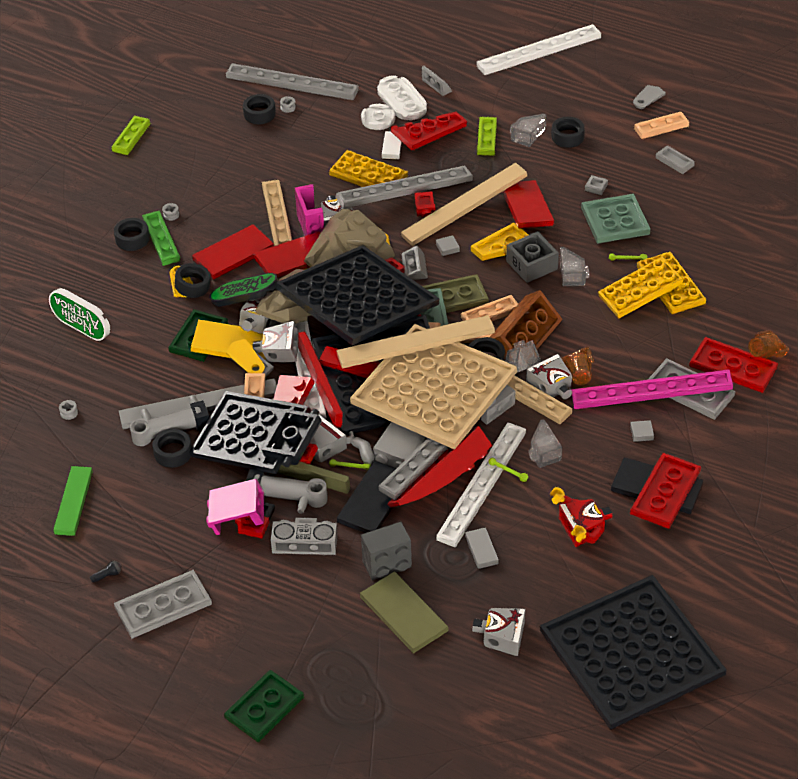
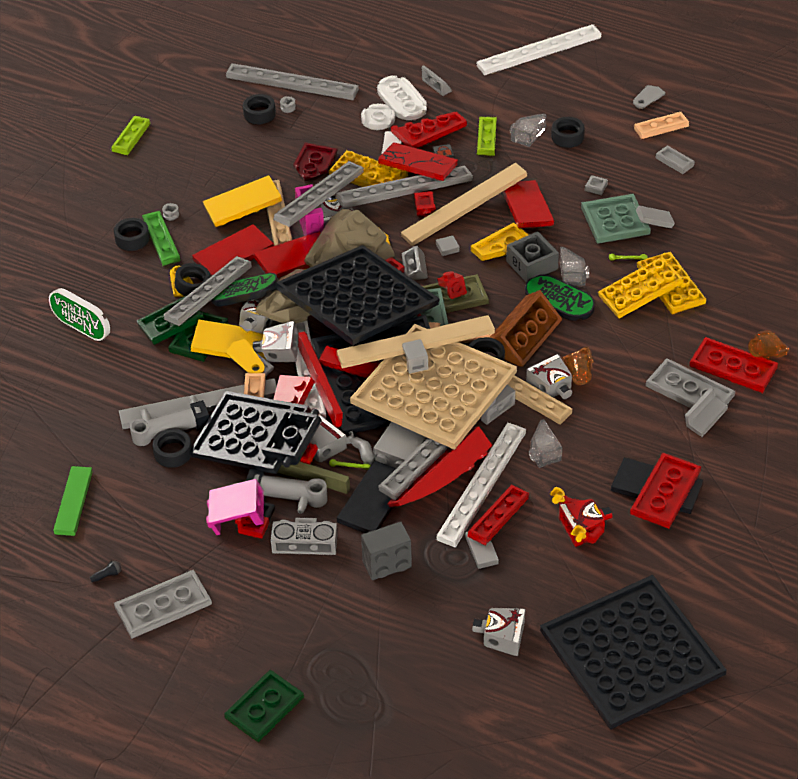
light grey bush [59,400,78,420] -> none
olive tile [360,571,448,653] -> none
light nougat tile [461,295,518,321] -> none
lime hinge [488,457,528,482] -> none
clear slope [505,340,542,373] -> none
dark pink tile [571,370,733,409] -> none
light grey tile [630,420,654,442] -> none
none -> dark green tile [137,295,204,345]
none -> light grey tile [164,256,252,326]
none -> yellow tile [203,175,282,227]
none -> light grey tile [273,161,364,227]
none -> dark red tile [293,143,338,181]
none -> red tile [378,142,458,181]
none -> light grey panel [402,339,428,374]
none -> tile [433,144,454,158]
none -> red bracket [437,271,467,299]
none -> red tile [467,485,529,546]
none -> tile [525,275,595,321]
none -> light grey tile [636,206,675,228]
none -> light grey panel [685,387,728,437]

